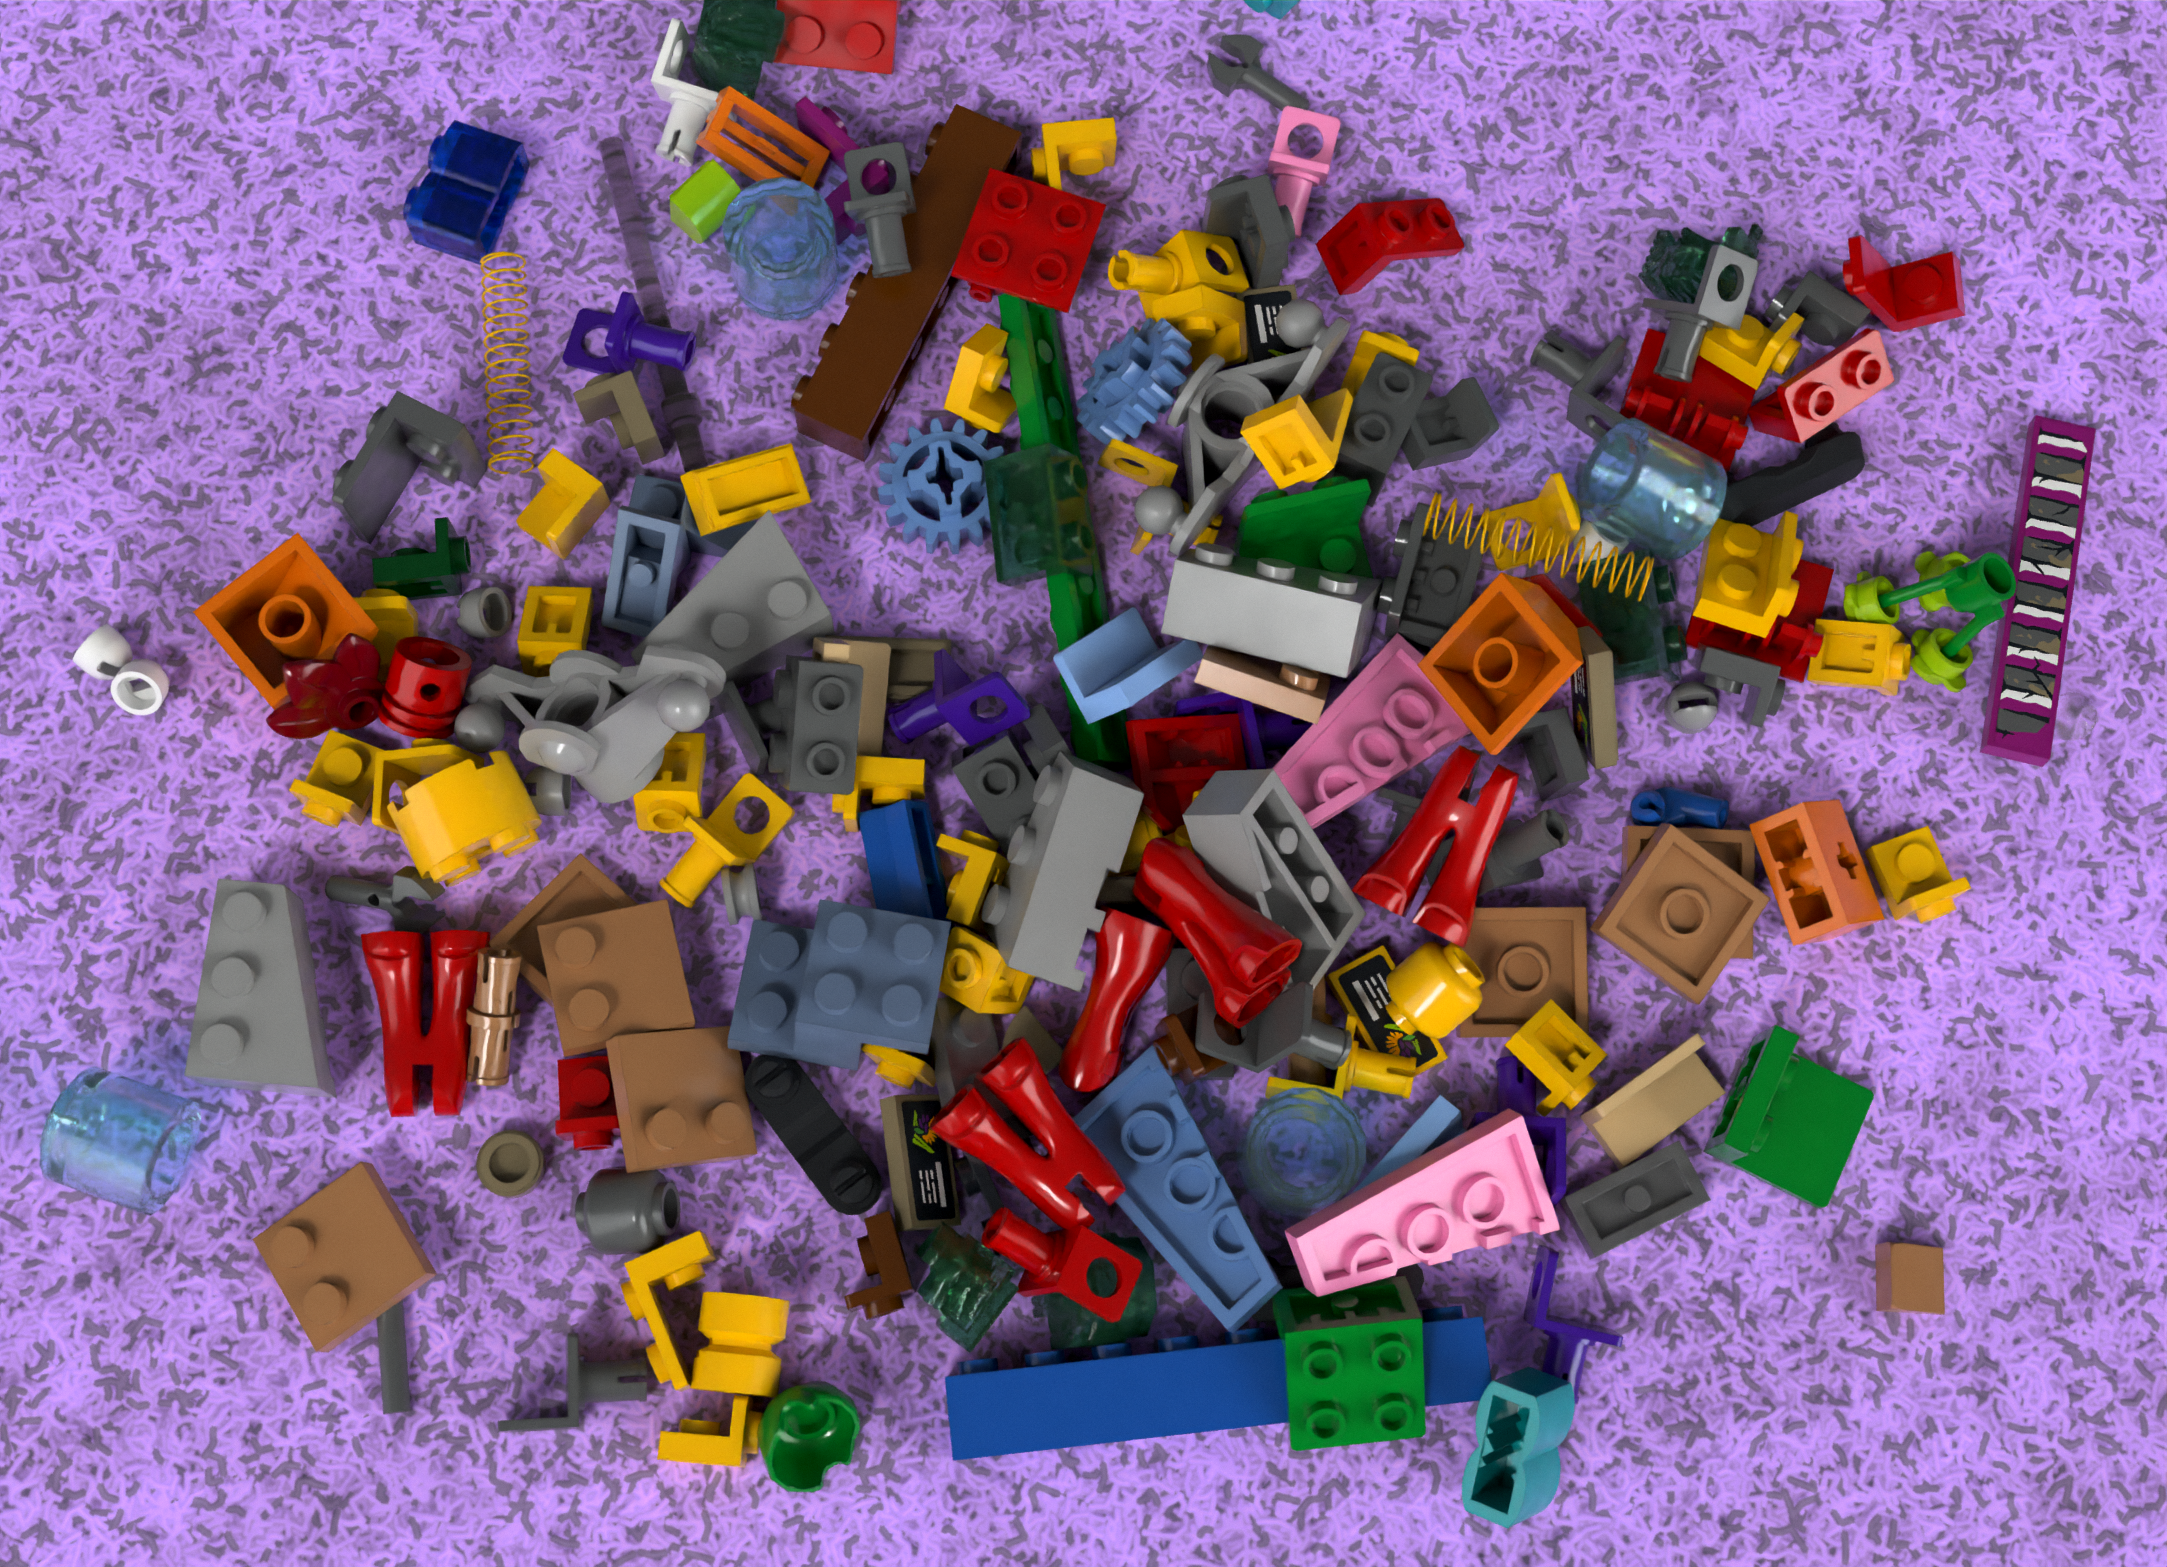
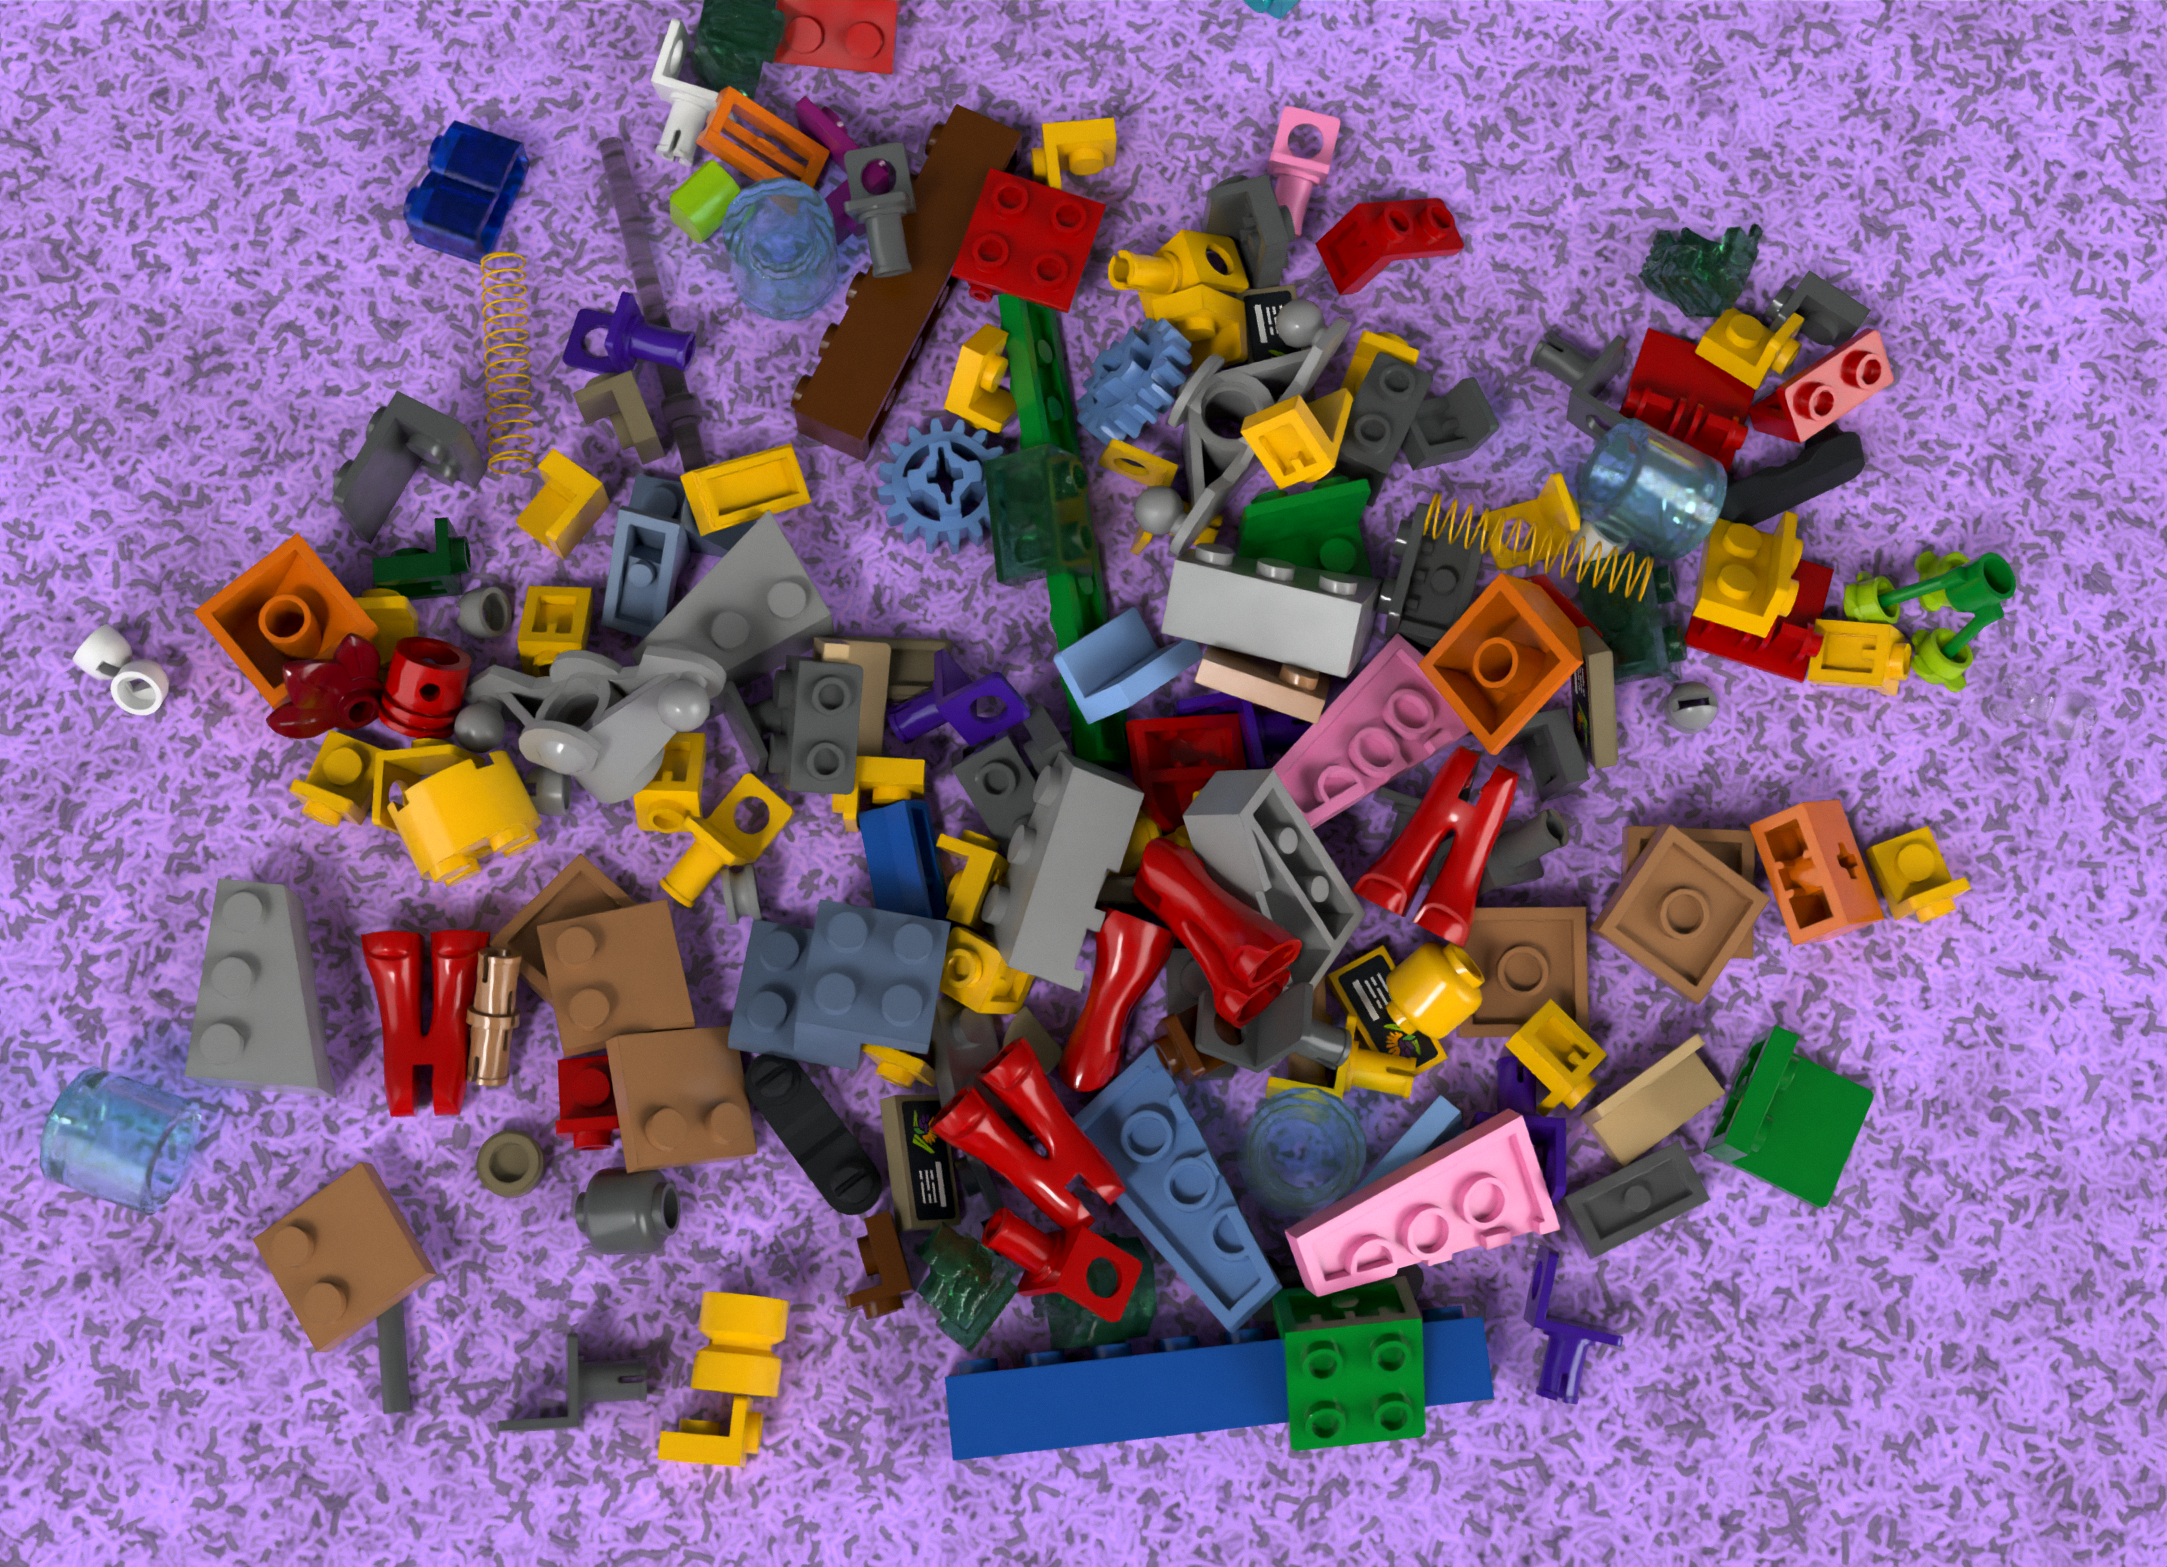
dark grey bar [325,866,446,934] -> none
yellow bracket [620,1230,716,1392] -> none
green hair [757,1381,861,1493] -> none
dark grey bar [1207,34,1309,111] -> none
teal brick [1462,1367,1575,1529] -> none
blue arm [1630,786,1729,829] -> none
dark grey bracket [1642,245,1759,383] -> none
dark grey bracket [1691,642,1785,728] -> none
red bracket [1842,235,1966,332] -> none
medium nougat slope [1875,1242,1945,1315] -> none
tile [1980,415,2096,767] -> none

